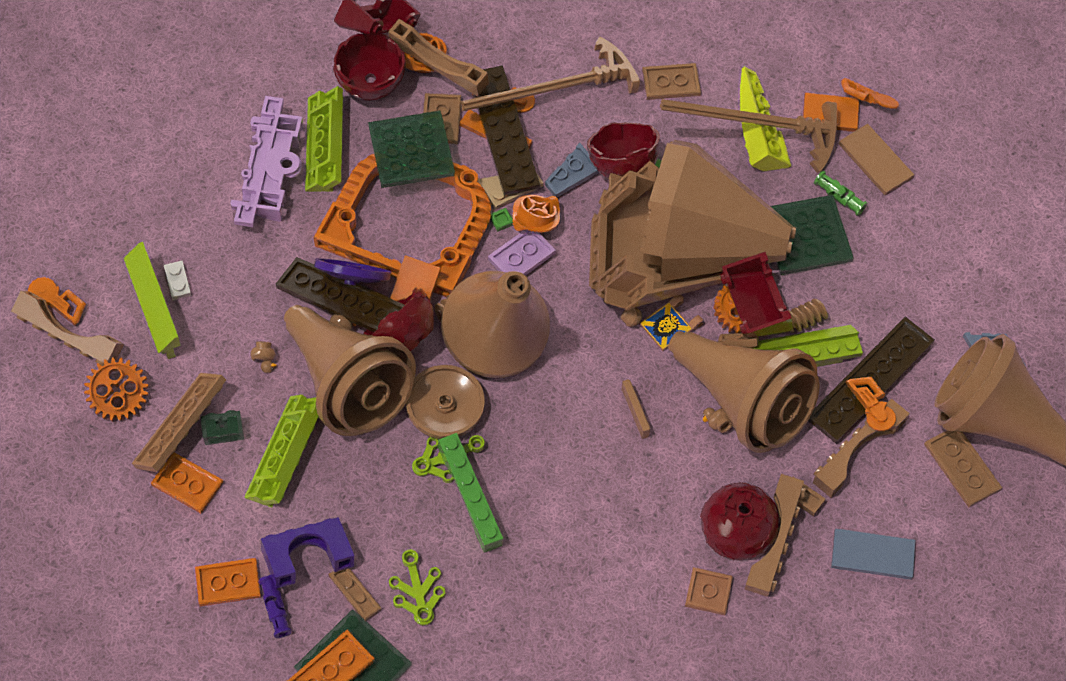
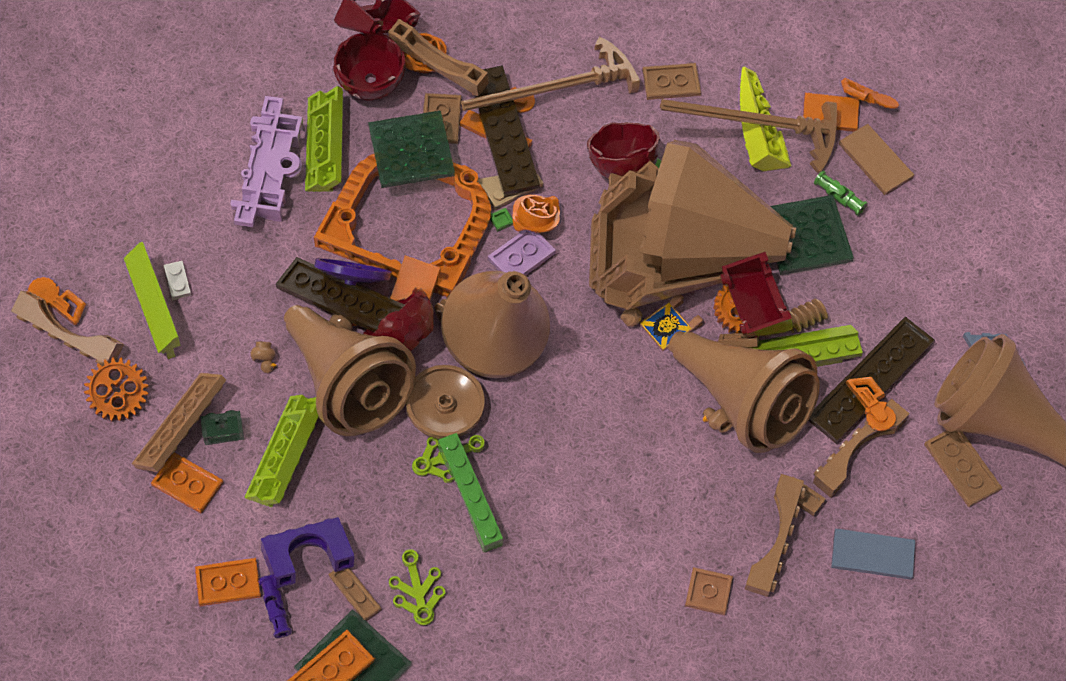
sand blue wing [545,142,599,197] -> none
medium nougat tile [621,379,650,439] -> none
dark red piece [700,482,779,560] -> none

